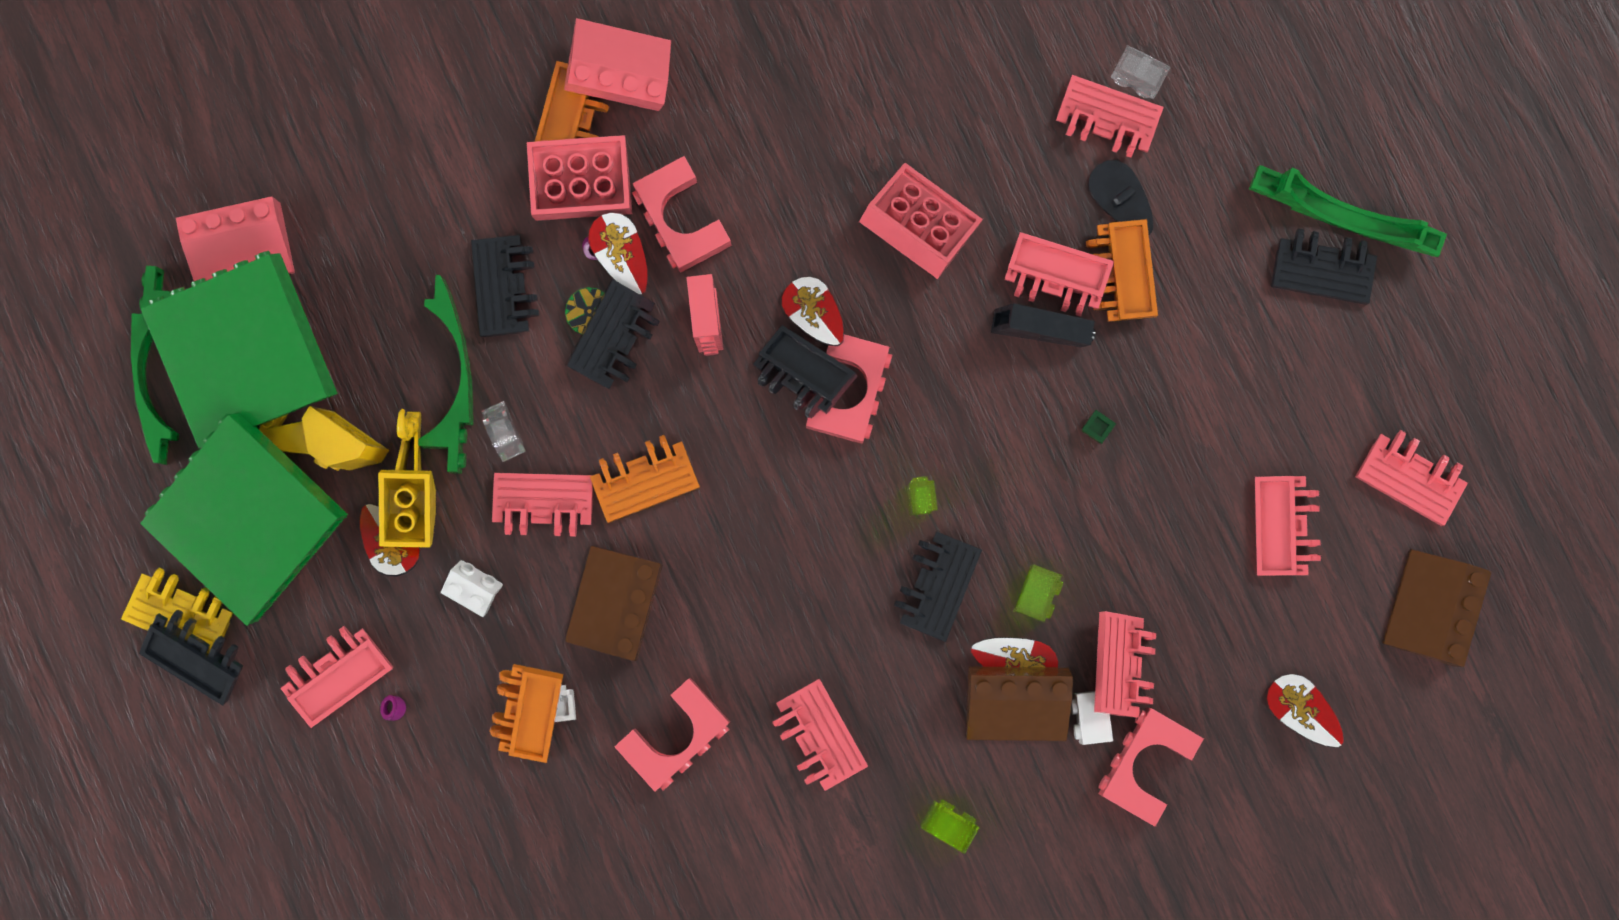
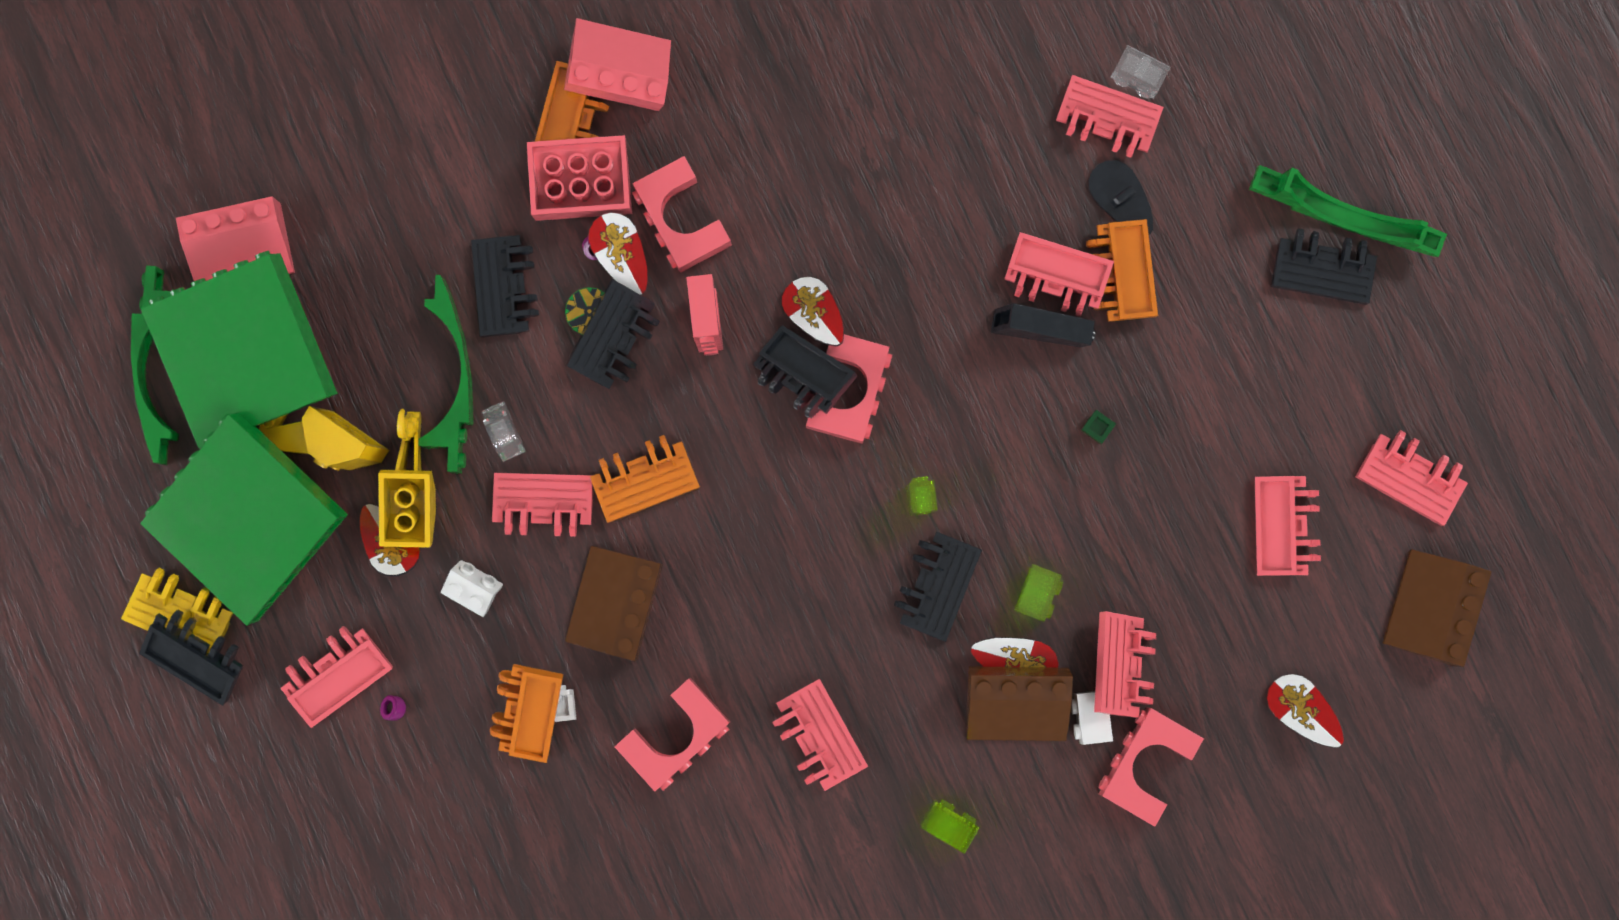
coral slope [859,163,983,279] -> none

